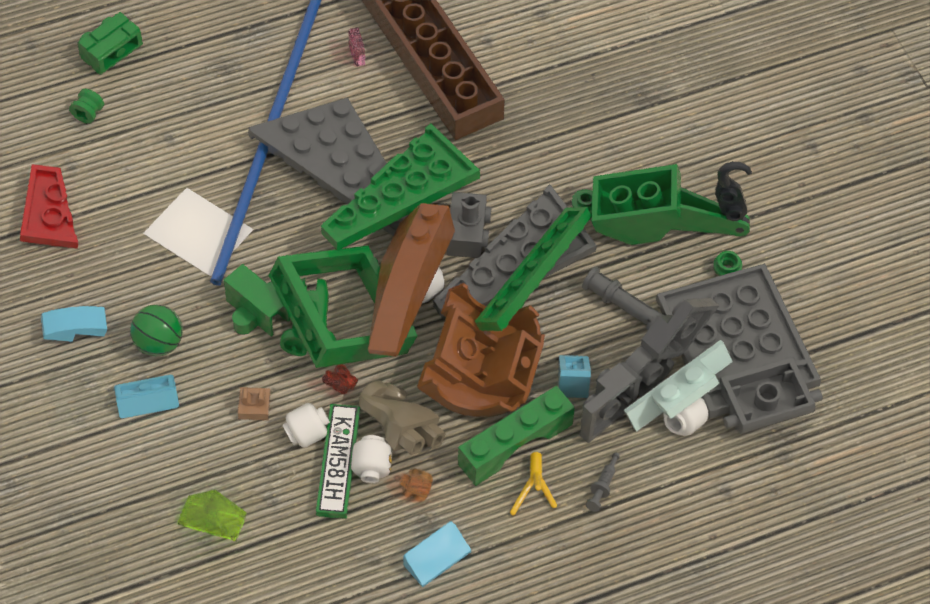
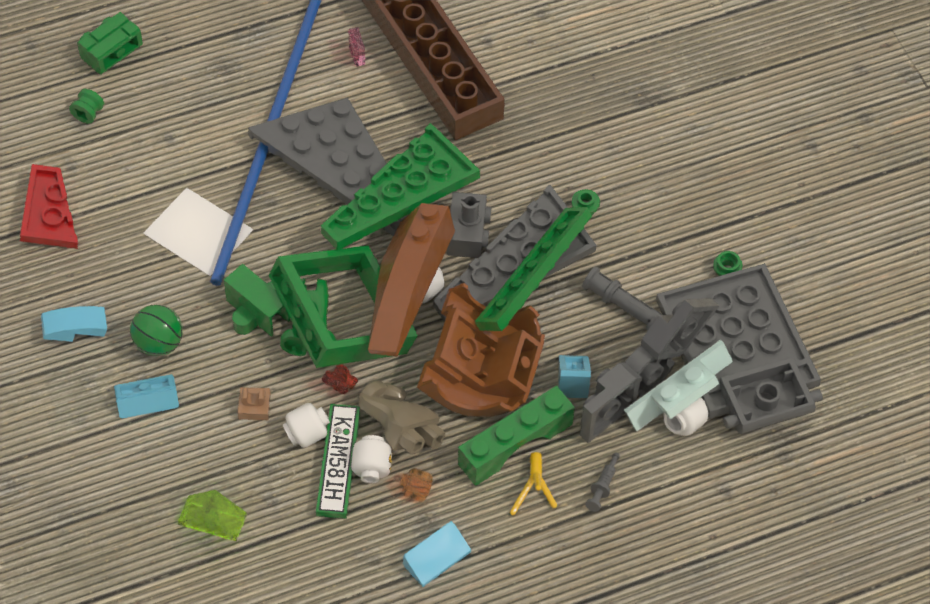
green slope [591,161,752,245] -> none

